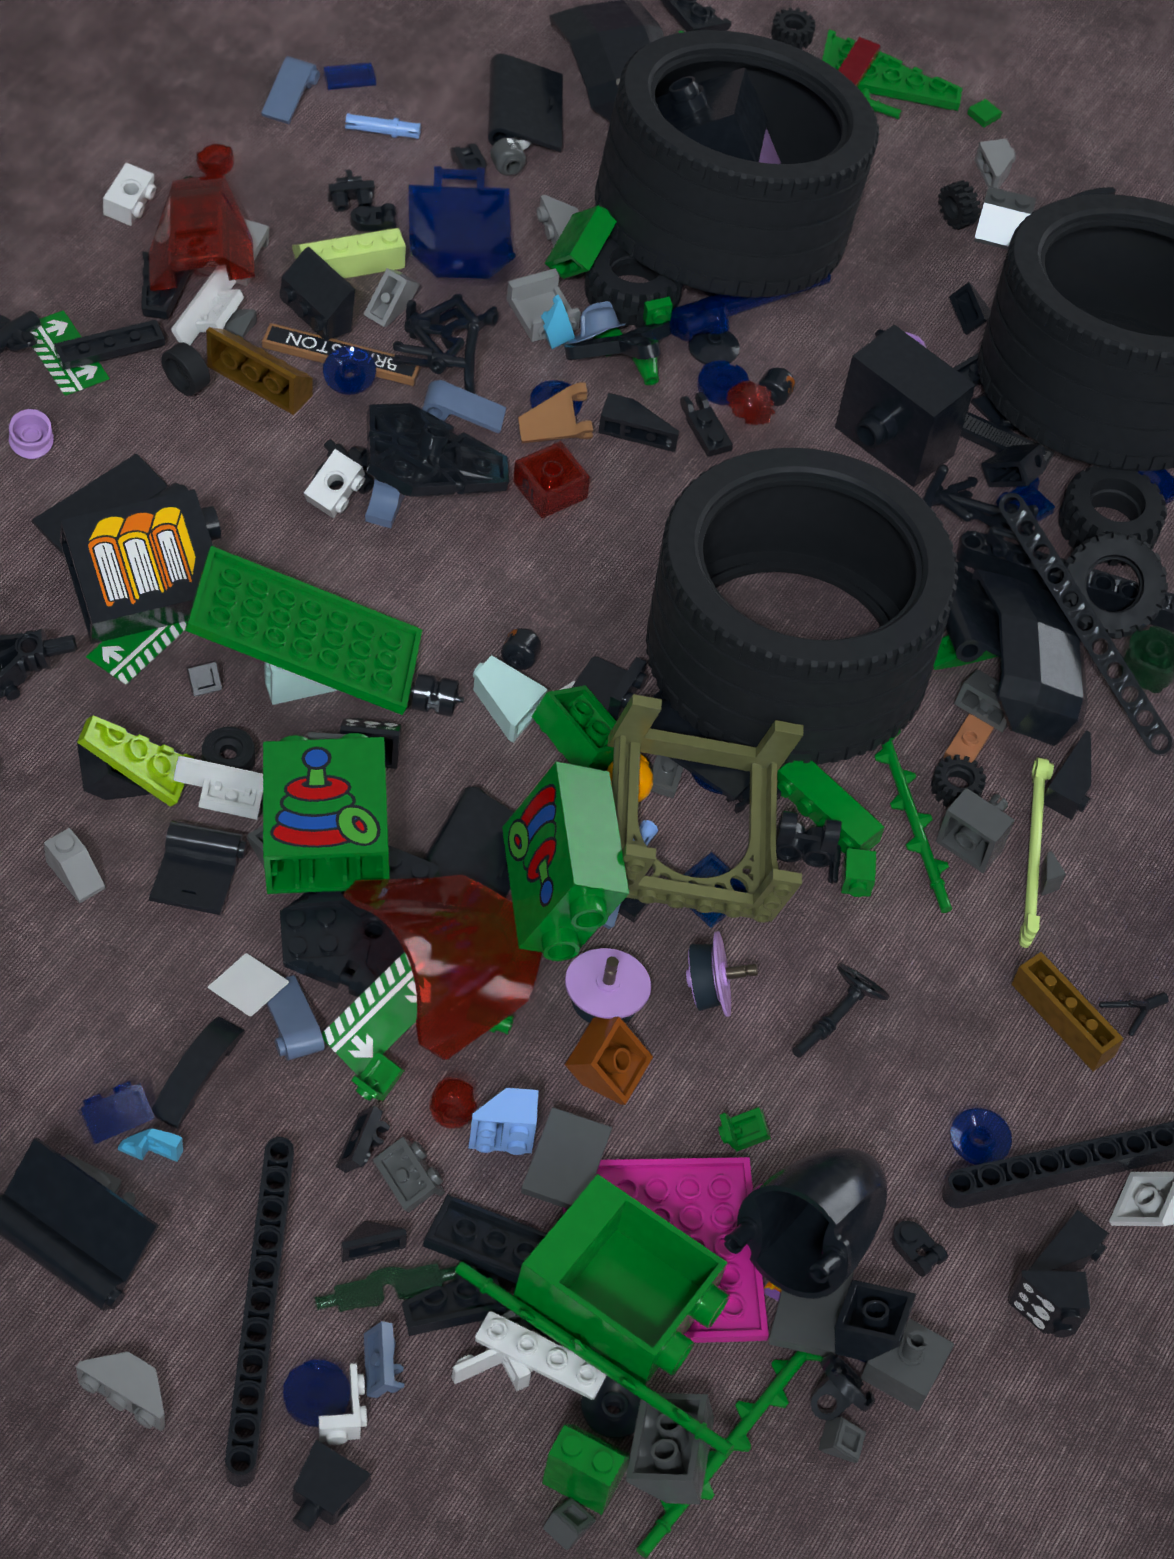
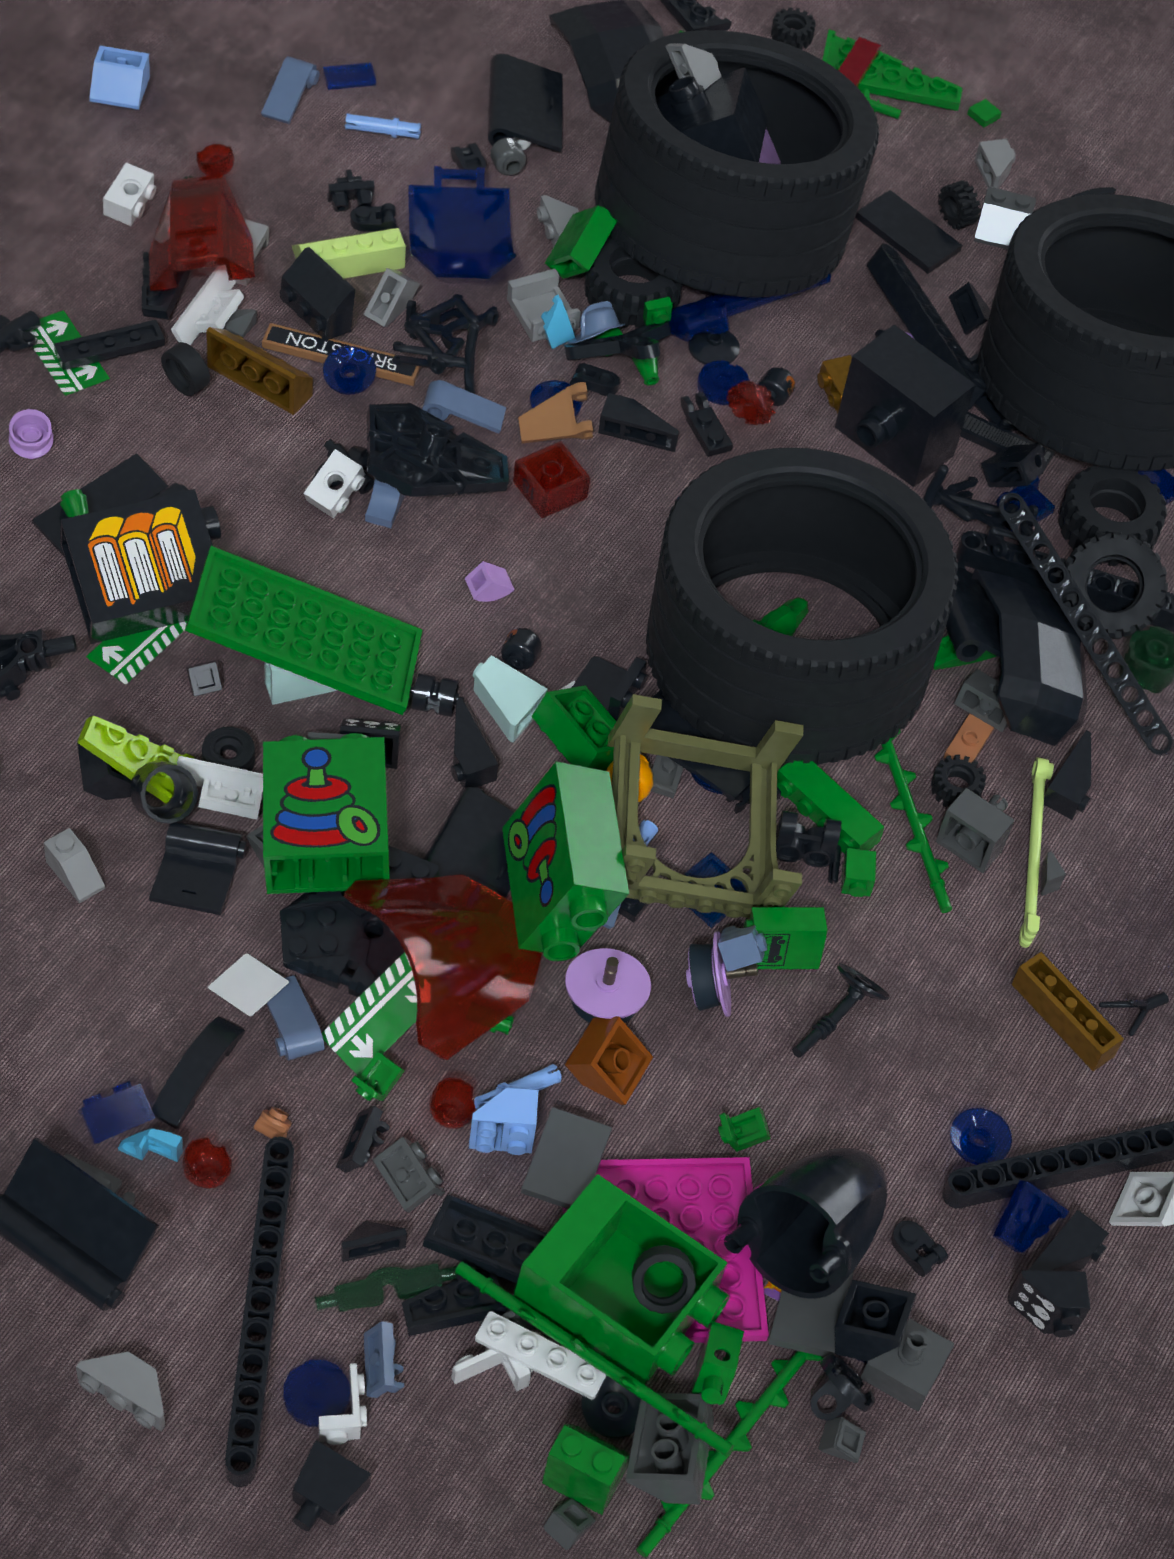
none -> green cone [60,489,89,518]
none -> light blue slope [90,46,150,110]
none -> black piece [130,760,198,824]
none -> clear red hair [182,1137,232,1189]
none -> nougat plate [253,1107,292,1139]
none -> black slope [451,698,498,789]
none -> lavender brick [465,561,514,602]
none -> light blue pin [474,1064,561,1110]
none -> black plate [570,363,620,396]
none -> black tyre [631,1245,696,1314]
none -> light grey slope [665,44,722,90]
none -> green torso [691,1321,744,1405]
none -> sand blue arch [717,925,768,972]
none -> green brick [744,907,828,969]
none -> green animal [752,597,809,636]
none -> pearl gold slope [817,355,852,414]
none -> black tile [855,190,962,274]
none -> black beam [867,243,988,410]
none -> clear blue wing [993,1180,1069,1253]

